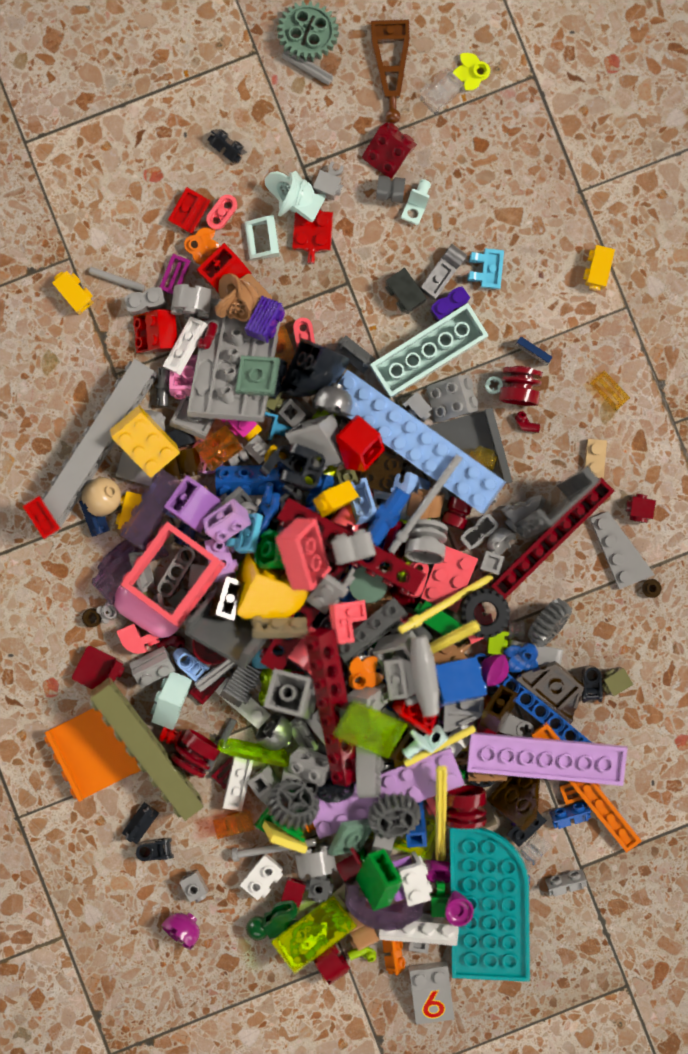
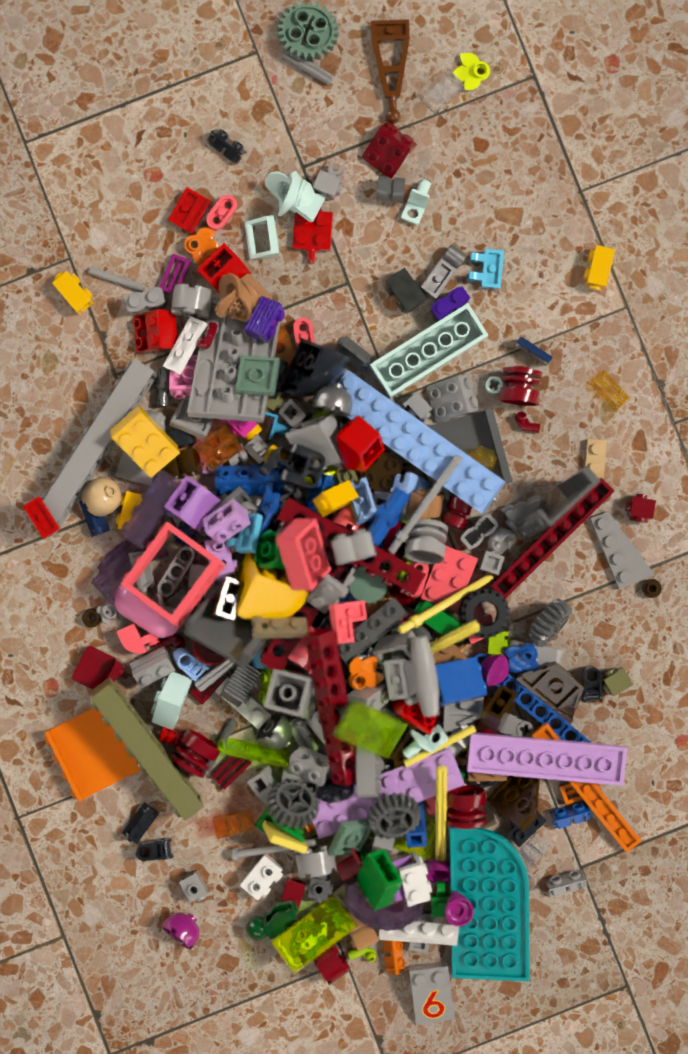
white plate [222,751,255,811] -> none

